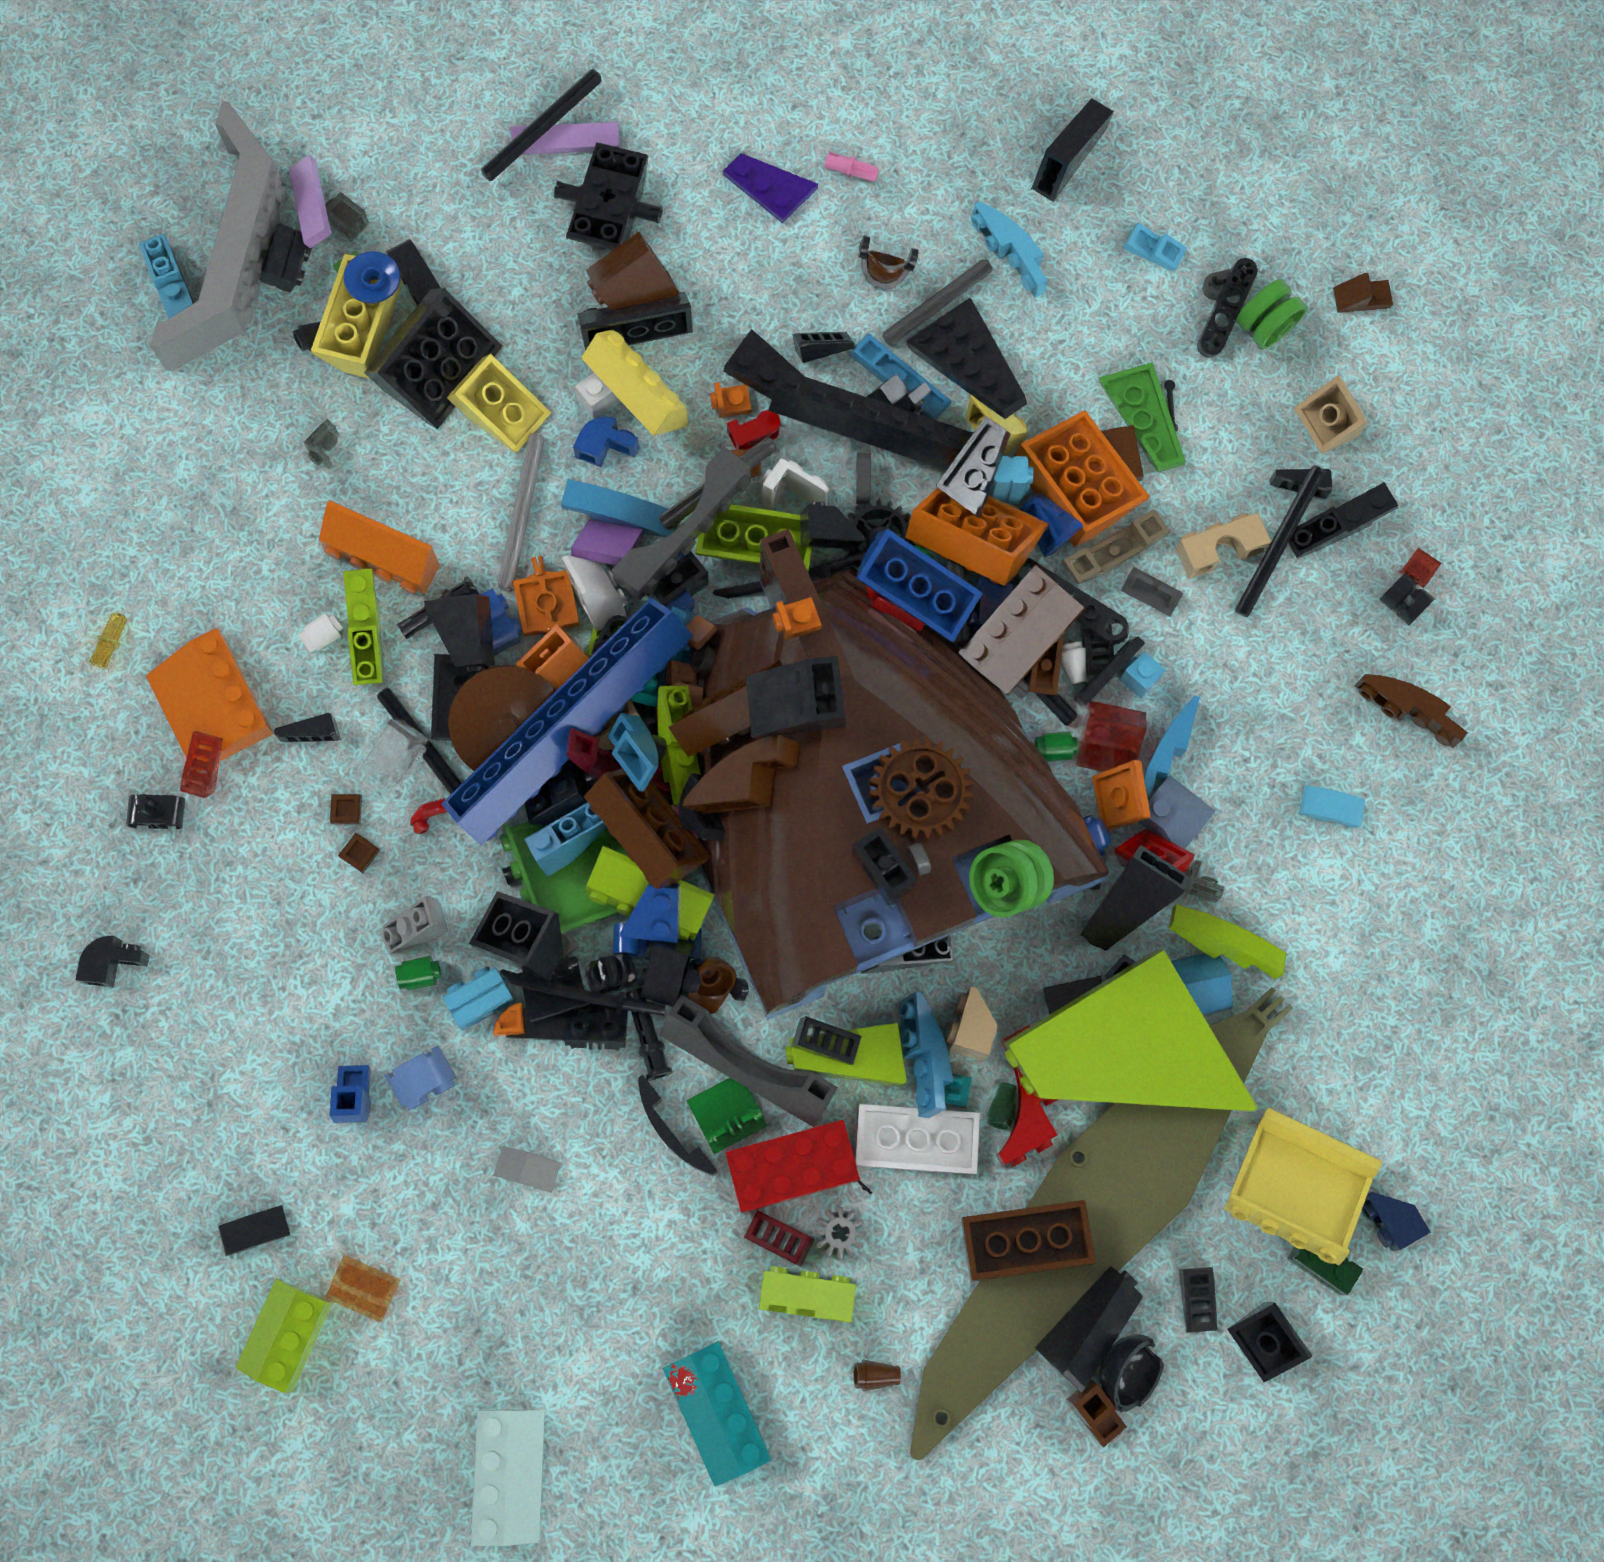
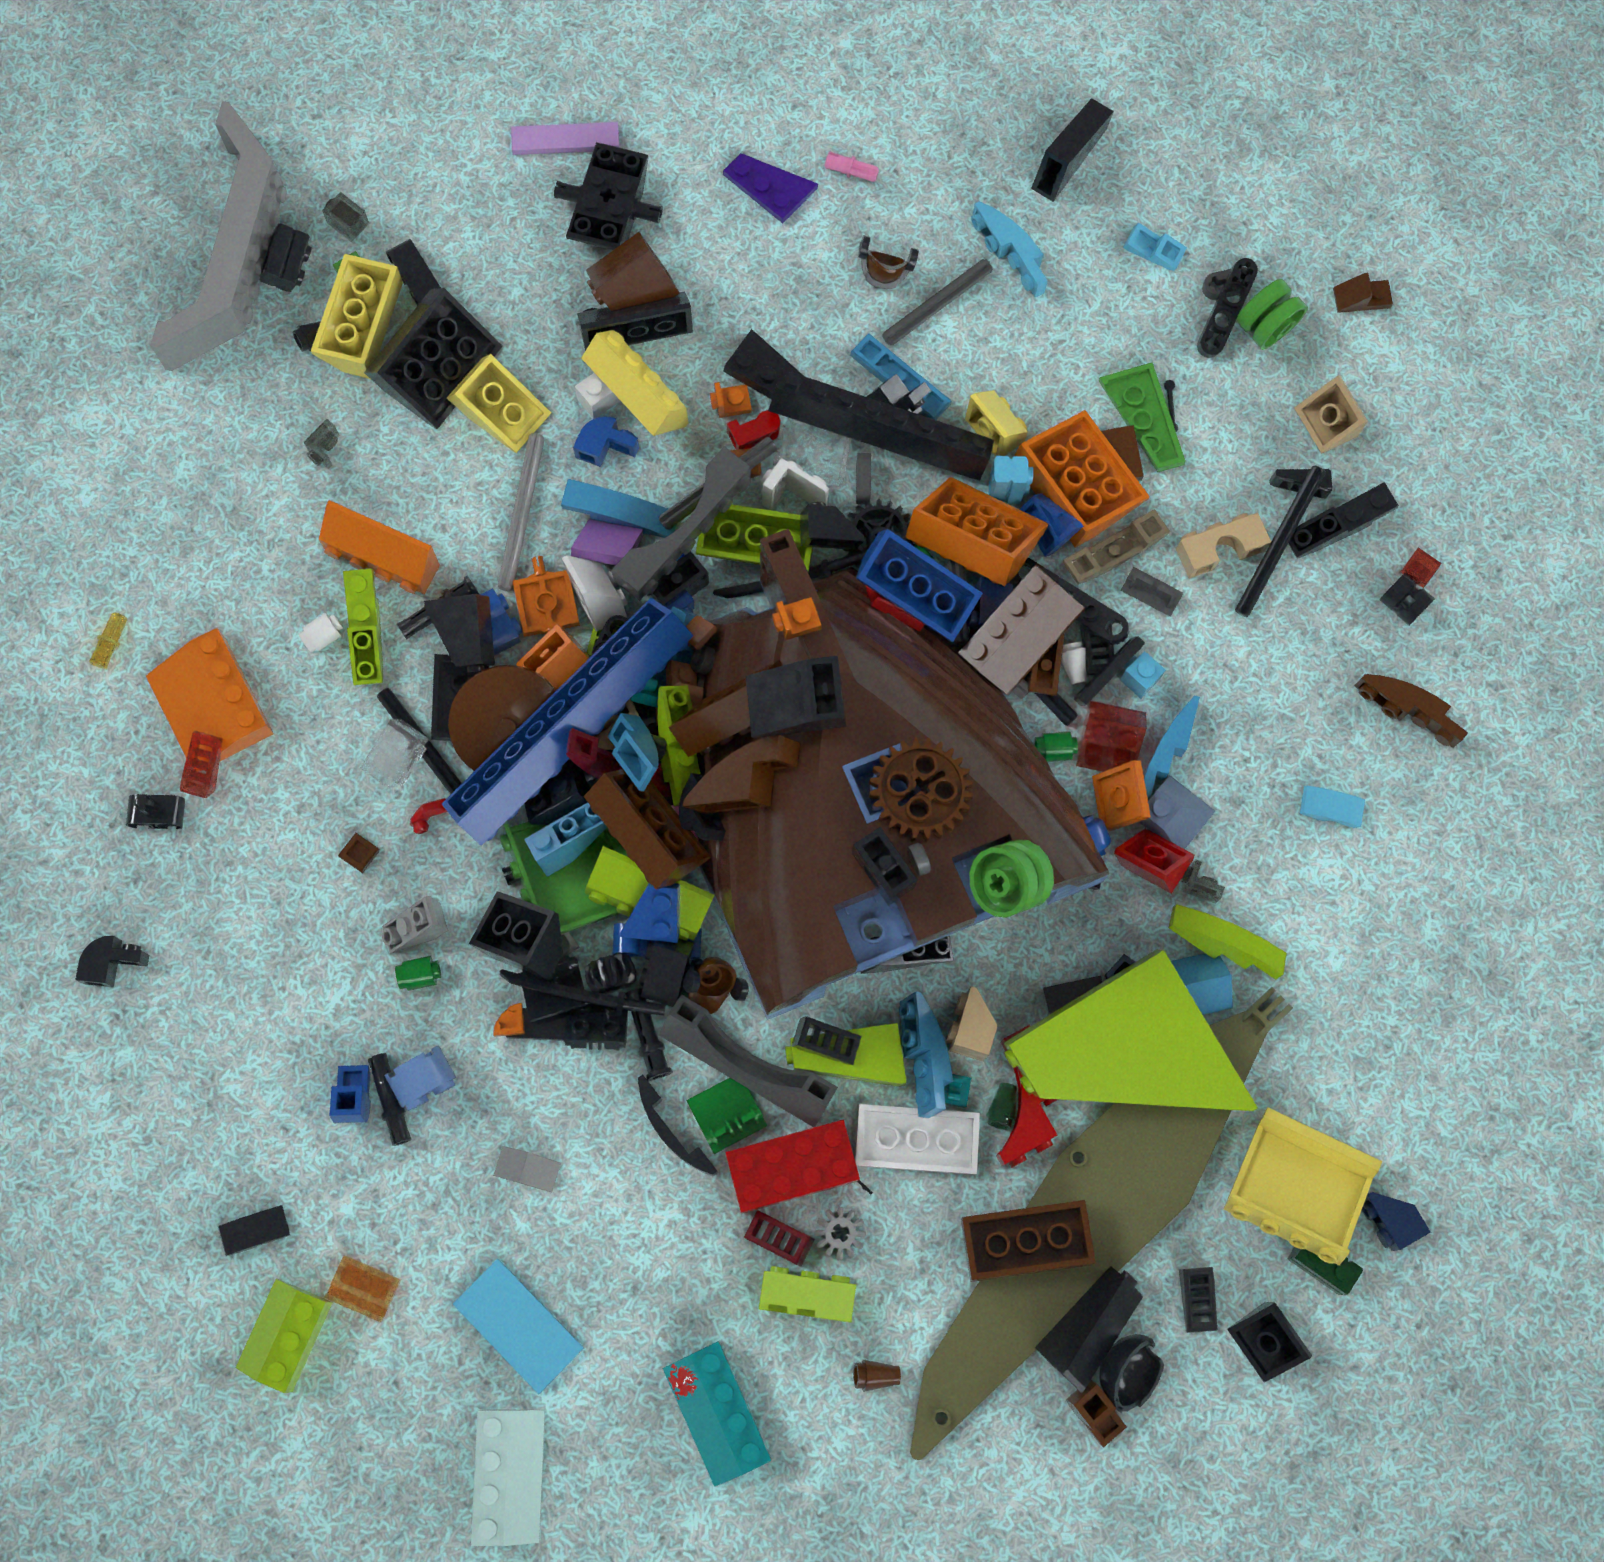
medium azure slope [139,233,194,319] -> none
black slope [274,712,341,742] -> none
lavender tile [289,154,331,248] -> none
reddish brown tile [330,794,362,824] -> none
blue dish [344,251,400,303] -> none
medium azure brick [442,967,515,1031] -> none
black axle [481,69,602,181] -> none
black slope [792,332,855,363] -> none
black wing [906,297,1027,419] -> none
wing [936,416,1011,518] -> none
black slope [1080,845,1191,951] -> none
none -> black pin [368,1053,412,1146]
none -> medium azure tile [453,1259,584,1394]

